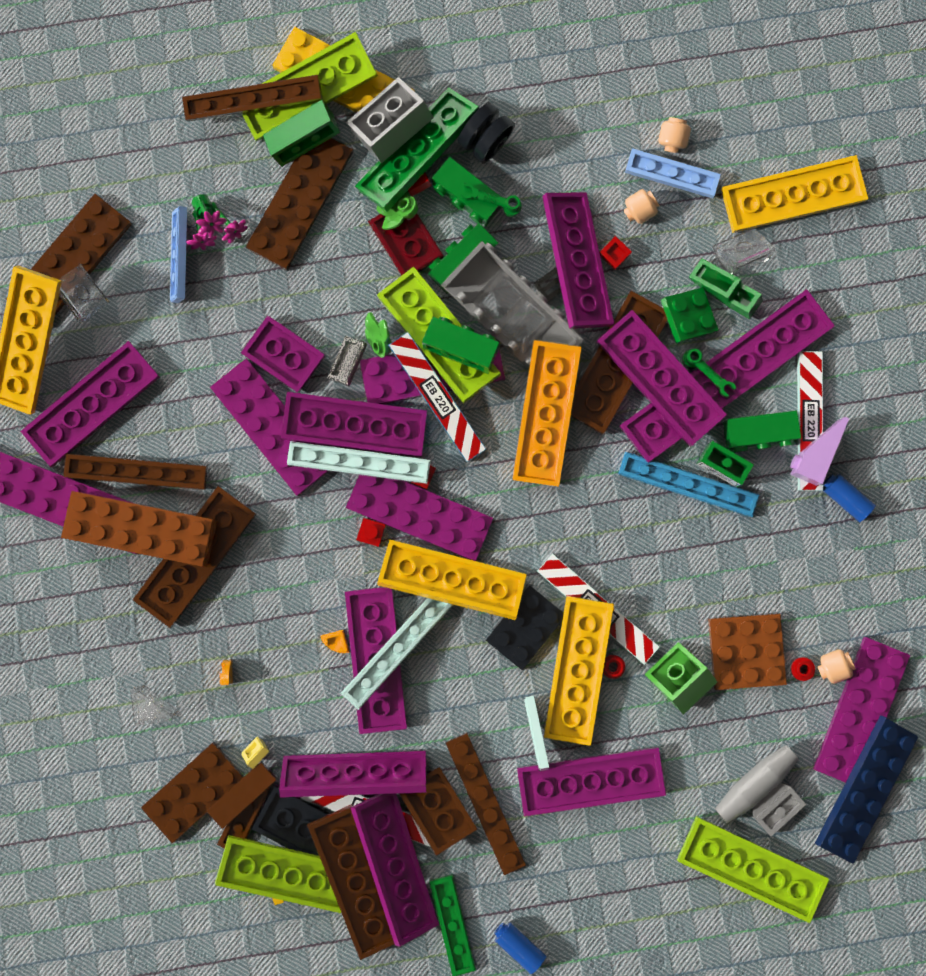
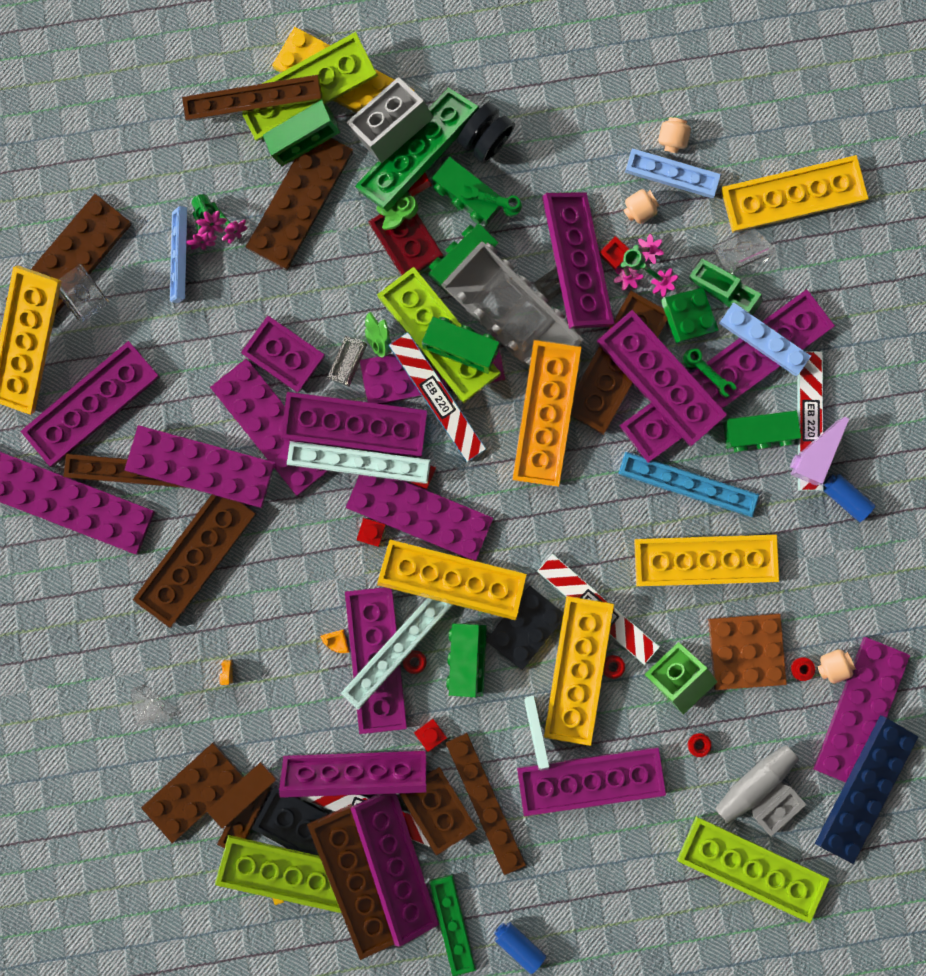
dark orange brick [61,491,217,567] -> none
light yellow tile [242,737,269,769] -> none
green brick [696,441,754,487] -> none
none -> magenta plate [125,425,275,508]
none -> red plate [403,650,427,674]
none -> red plate [414,718,447,752]
none -> green brick [446,624,487,698]
none -> dark pink plant [613,234,679,297]
none -> yellow plate [634,535,779,586]
none -> red plate [687,733,712,757]
none -> light blue plate [719,303,811,376]

